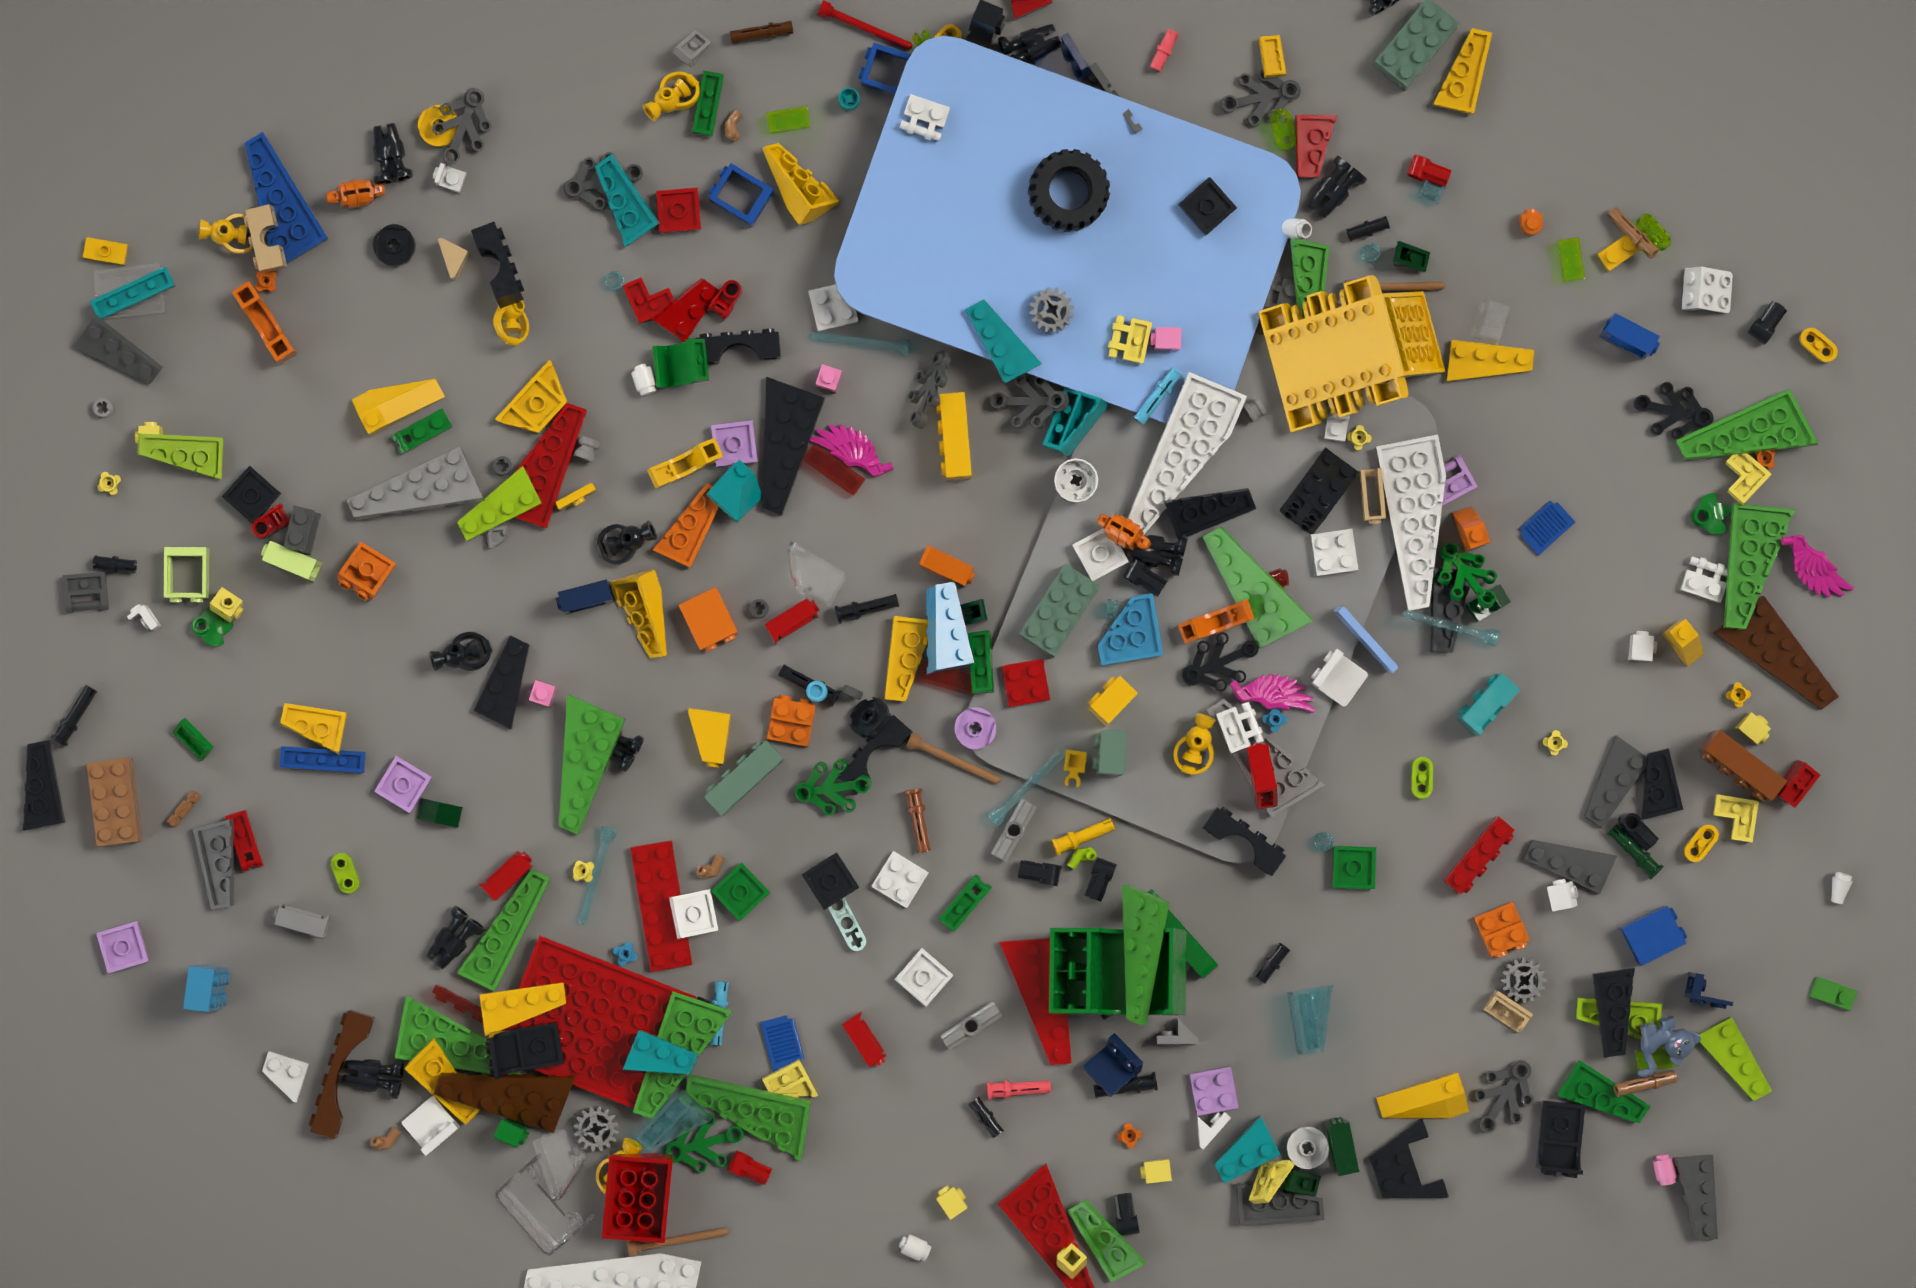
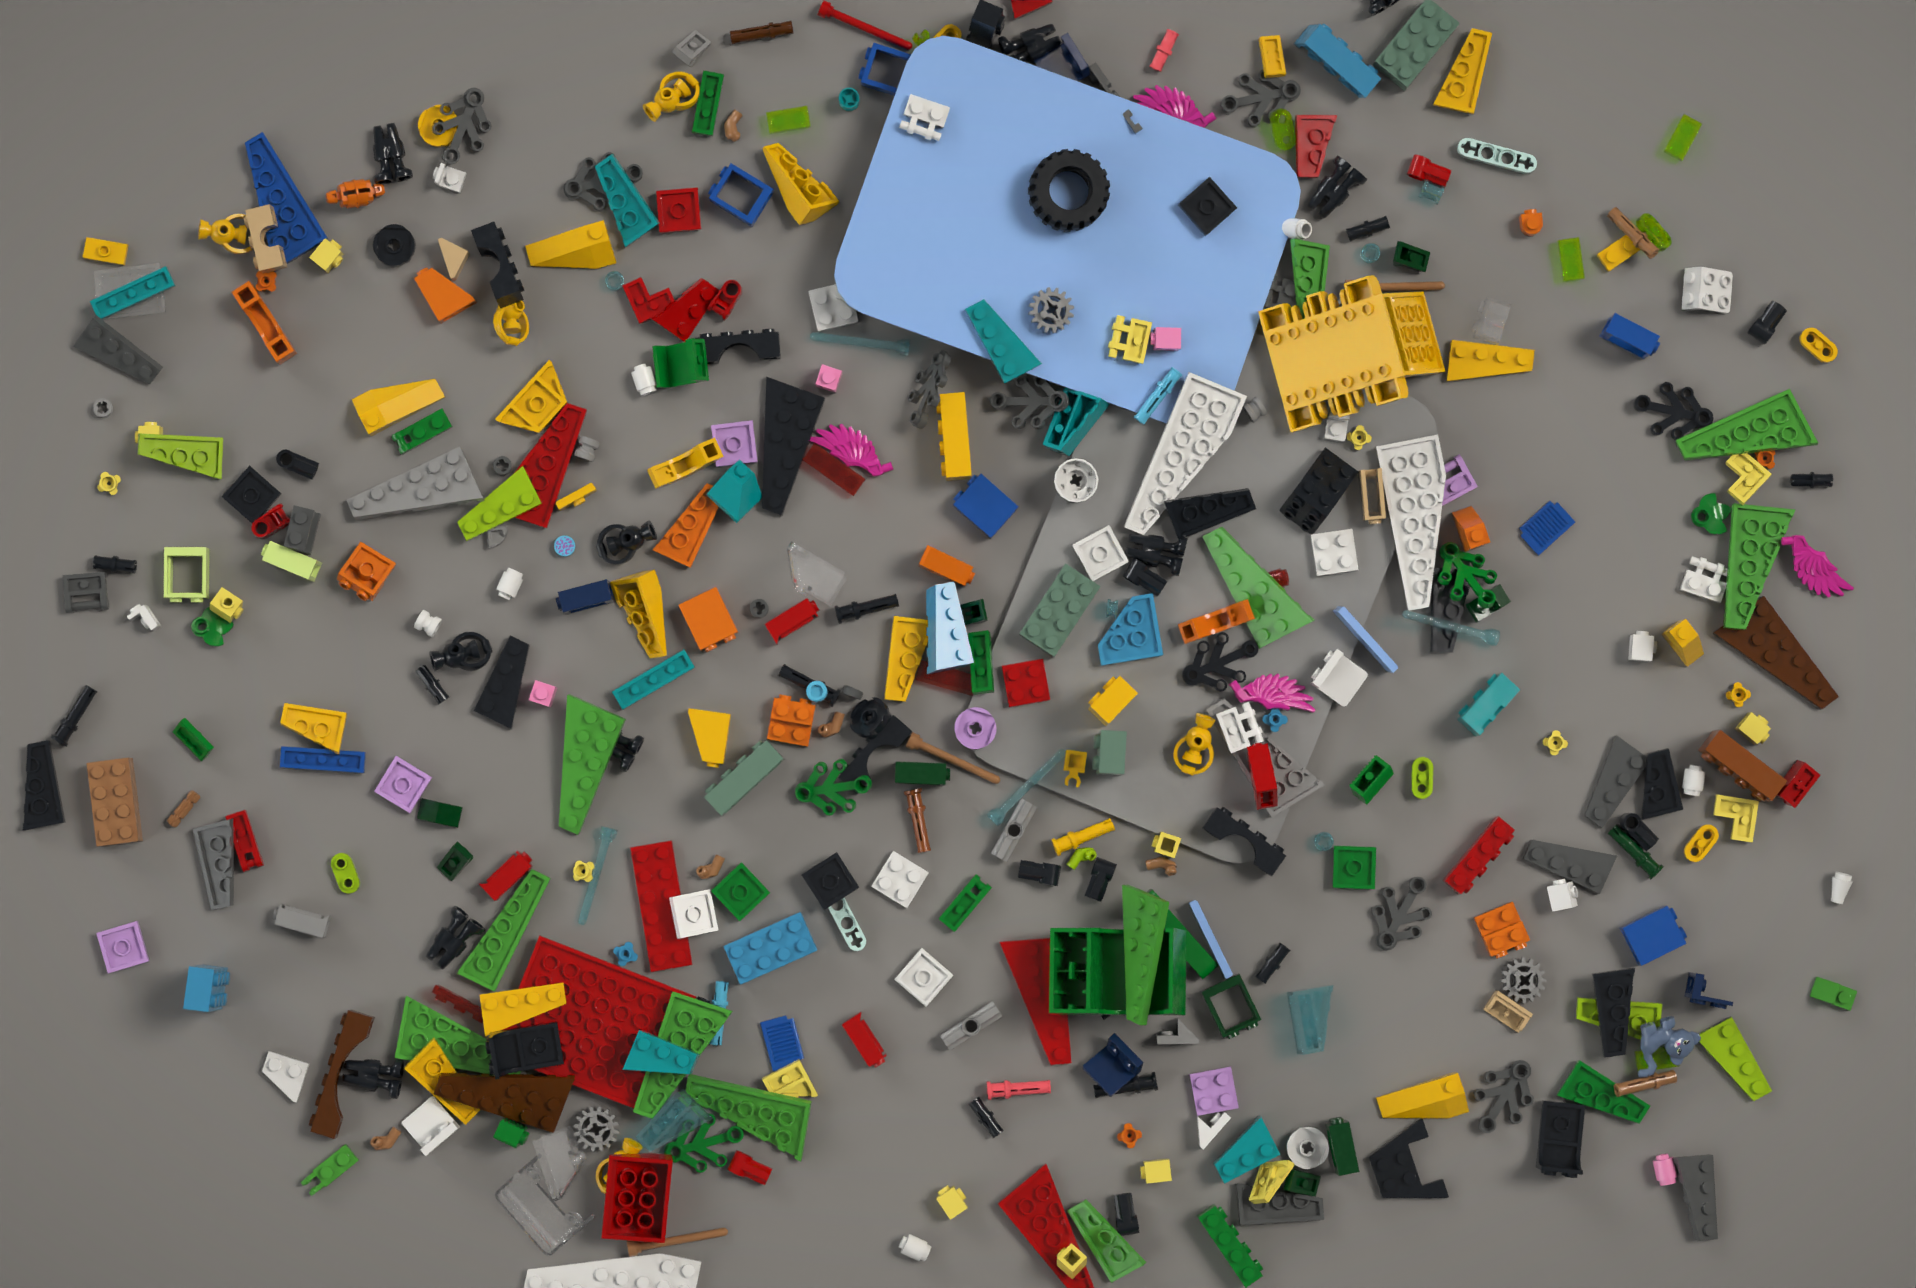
orange piece [1097,514,1151,550] -> none
none -> black piece [276,449,320,480]
none -> bright green hinge [301,1144,359,1196]
none -> light yellow brick [309,238,344,273]
none -> orange slope [414,268,477,324]
none -> white wheel [414,610,442,638]
none -> black axle [416,665,449,705]
none -> dark green slope [436,841,473,881]
none -> white brick [496,568,523,600]
none -> yellow wedge [525,220,617,269]
none -> medium azure tile [554,535,576,557]
none -> teal plate [612,649,695,710]
none -> dark azure brick [723,912,818,985]
none -> medium nougat arm [818,711,845,737]
none -> dark green window [895,762,950,785]
none -> blue brick [953,474,1019,539]
none -> dark pink animal [1133,85,1216,128]
none -> medium nougat arm [1146,857,1177,876]
none -> light yellow brick [1151,832,1181,858]
none -> light blue tile [1188,900,1233,979]
none -> green brick [1197,1204,1263,1288]
none -> dark green window [1201,973,1261,1039]
none -> dark azure wedge [1294,24,1381,98]
none -> green brick [1349,755,1394,805]
none -> dark grey plant [1372,877,1432,950]
none -> light aqua beam [1457,138,1537,174]
none -> clear neon green plate [1663,114,1702,161]
none -> white brick [1682,765,1706,796]
none -> black axle [1790,472,1833,489]

